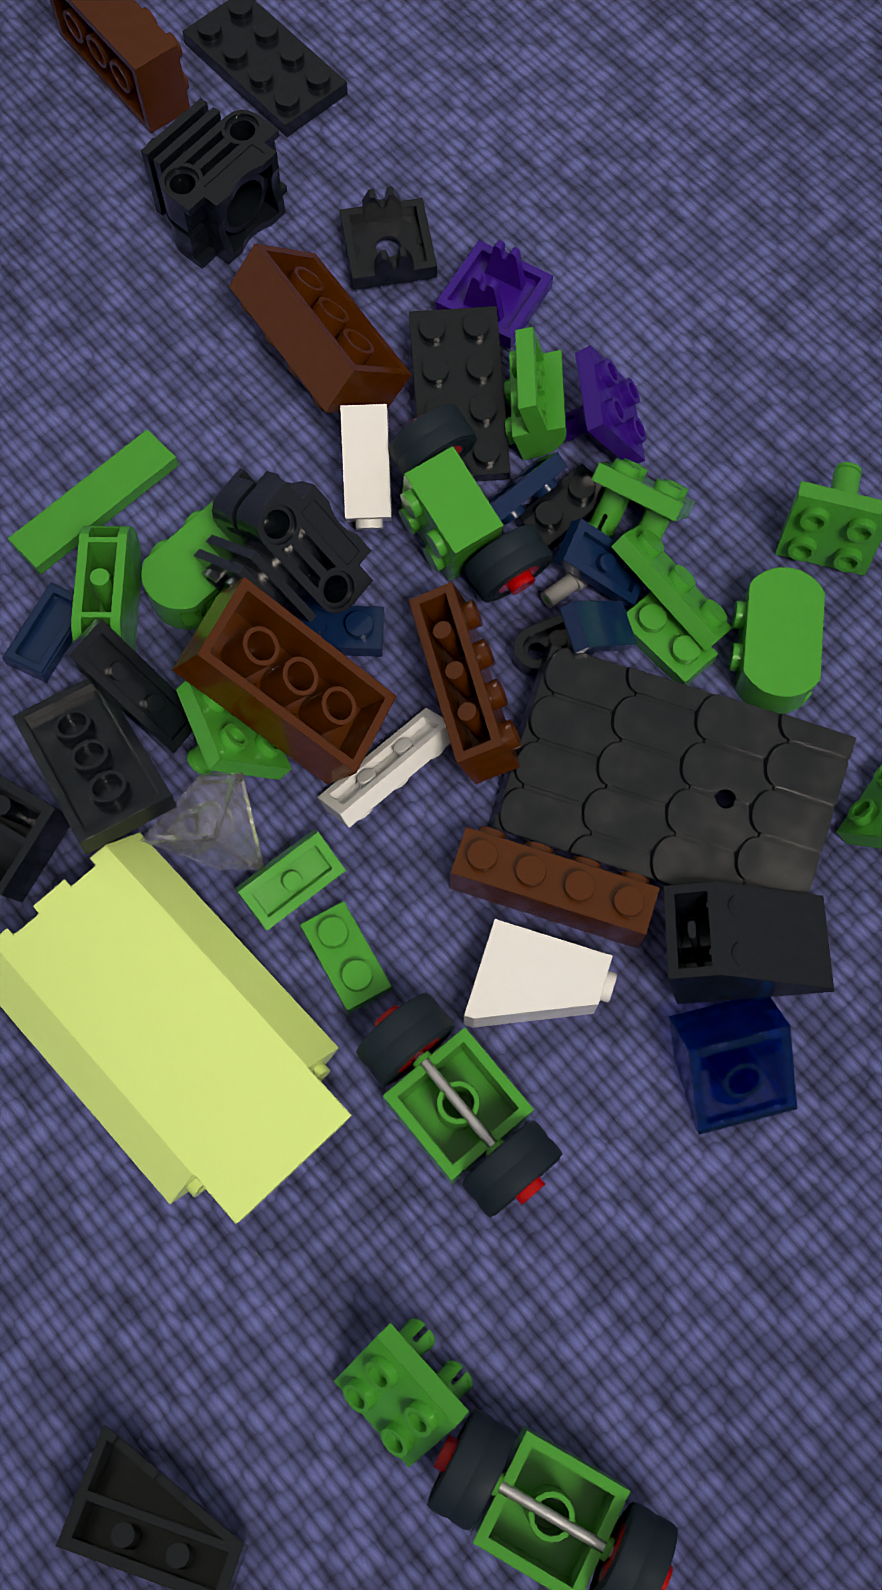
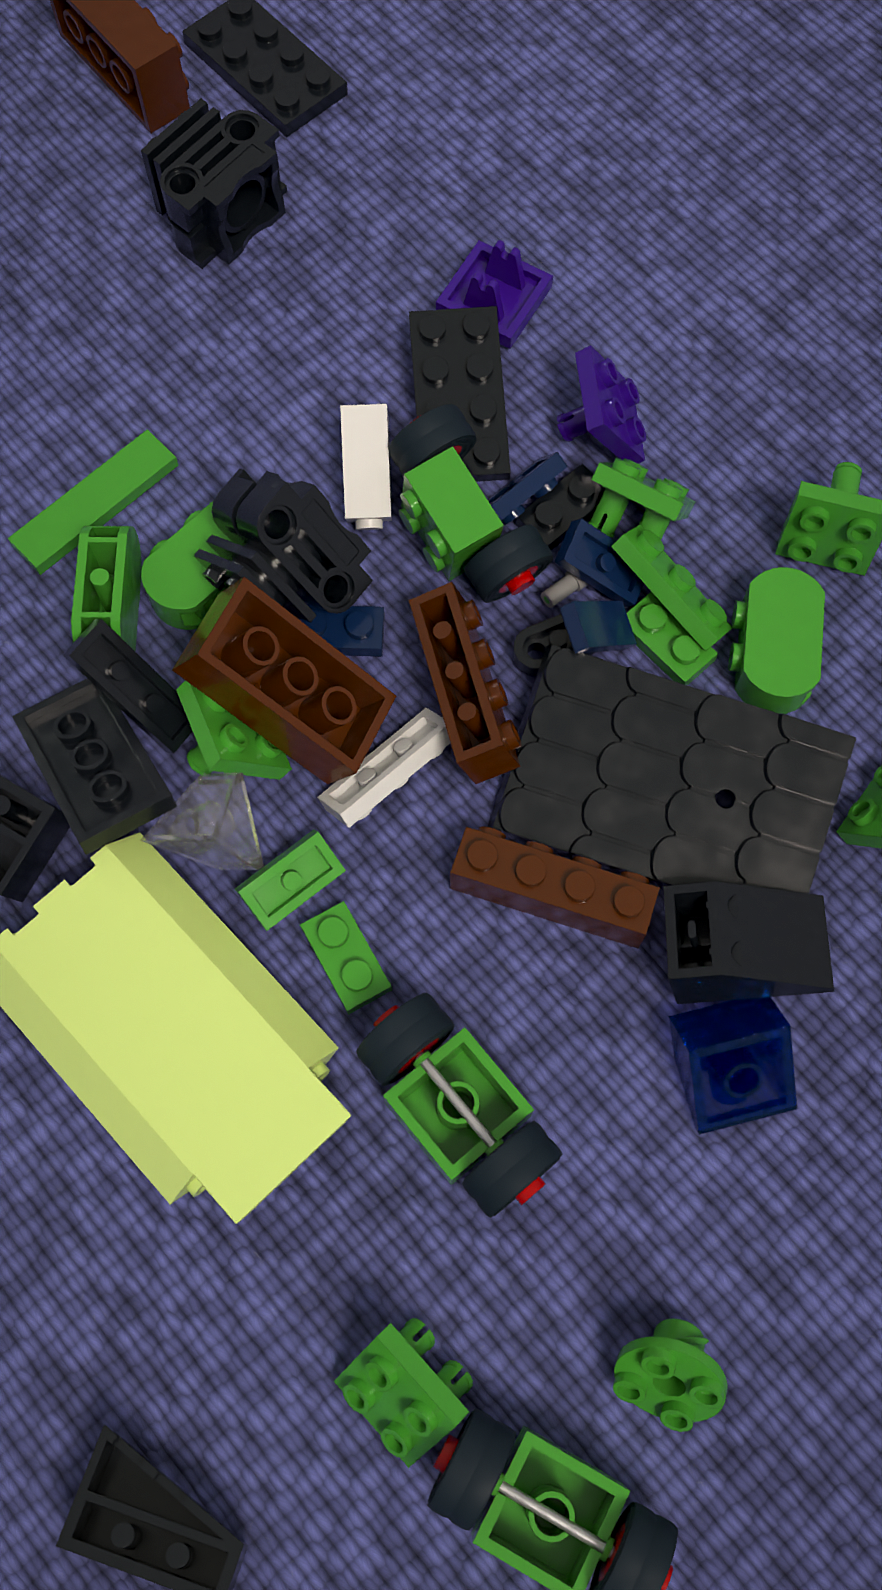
dark blue tile [2,582,74,683] -> none
reddish brown brick [229,243,412,413] -> none
black piece [340,186,437,290] -> none
white slope [463,919,617,1028] -> none
bright green brick [504,327,566,460] -> none
none -> bright green plate [613,1318,728,1432]

